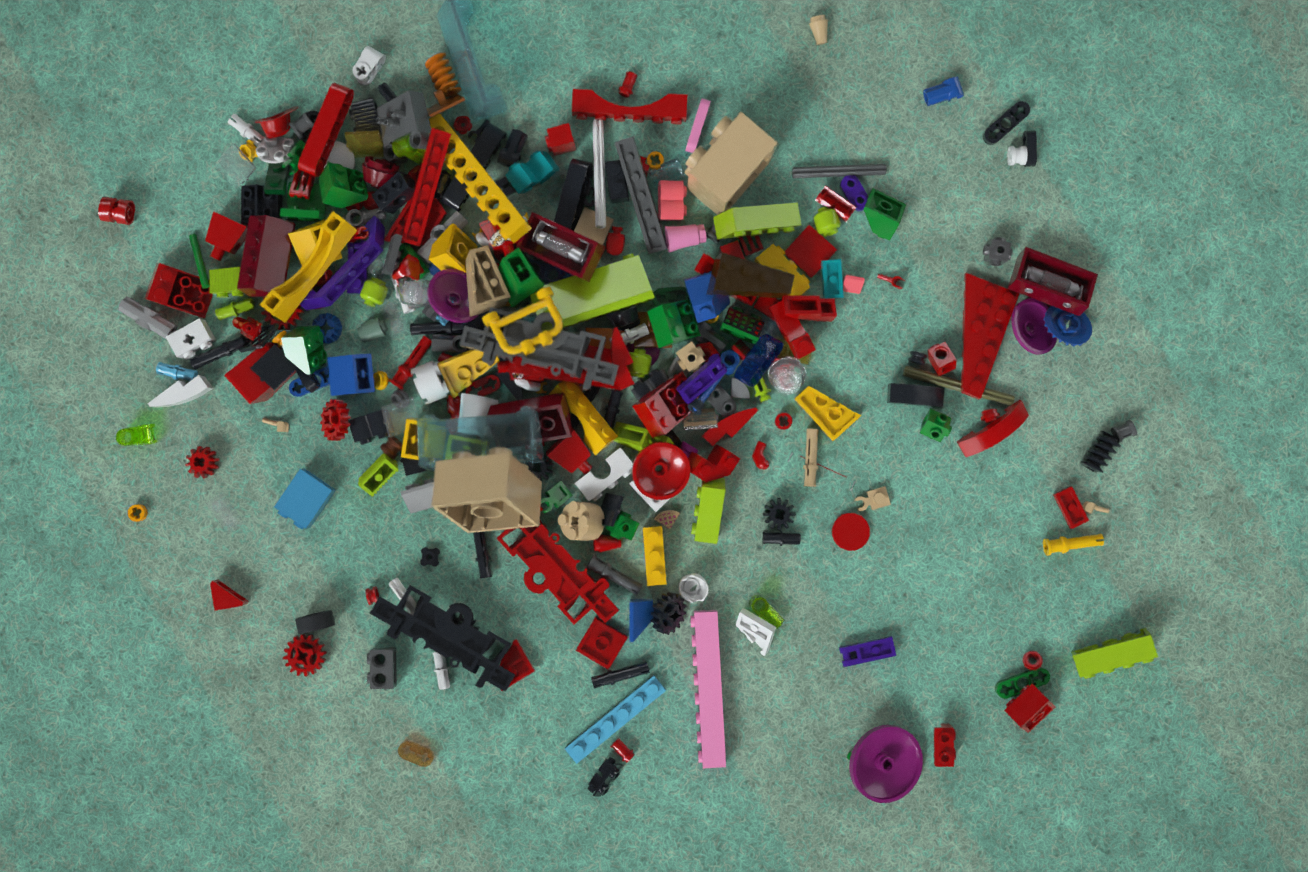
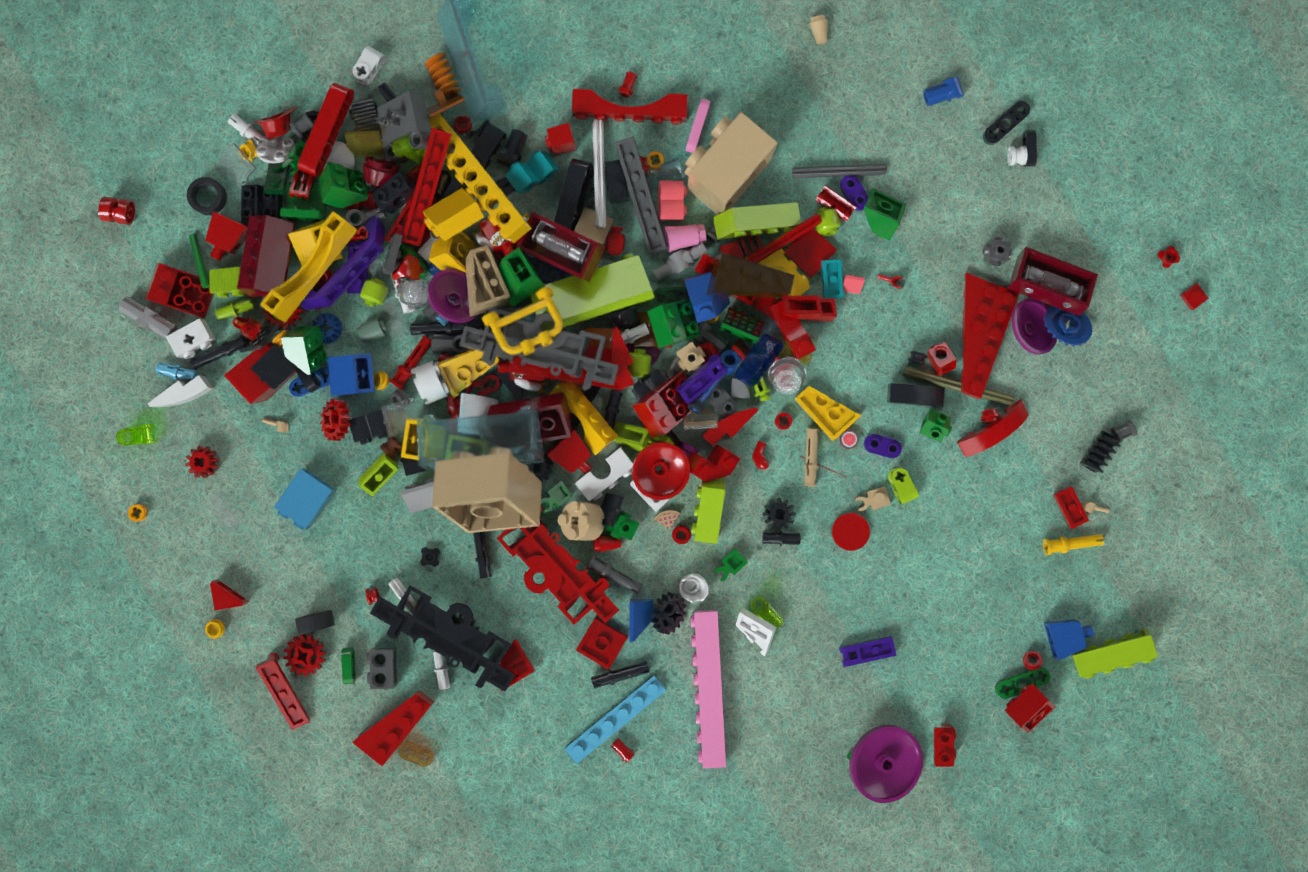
black hinge [587,757,623,797] -> none
yellow arch [643,525,667,586] -> none
none -> black tyre [187,177,227,215]
none -> yellow plate [205,619,225,639]
none -> red piece [256,652,310,730]
none -> green beam [341,647,356,685]
none -> red wedge [352,690,434,766]
none -> yellow brick [423,188,484,241]
none -> light grey pin [653,243,708,281]
none -> red plate [672,525,691,544]
none -> green plate [713,548,748,582]
none -> red axle [745,213,822,263]
none -> tile [839,430,859,449]
none -> dark purple plate [863,434,902,458]
none -> lime piece [888,468,919,505]
none -> blue torso [1044,619,1094,660]
none -> red plate [1157,246,1180,268]
none -> red plate [1180,283,1209,310]

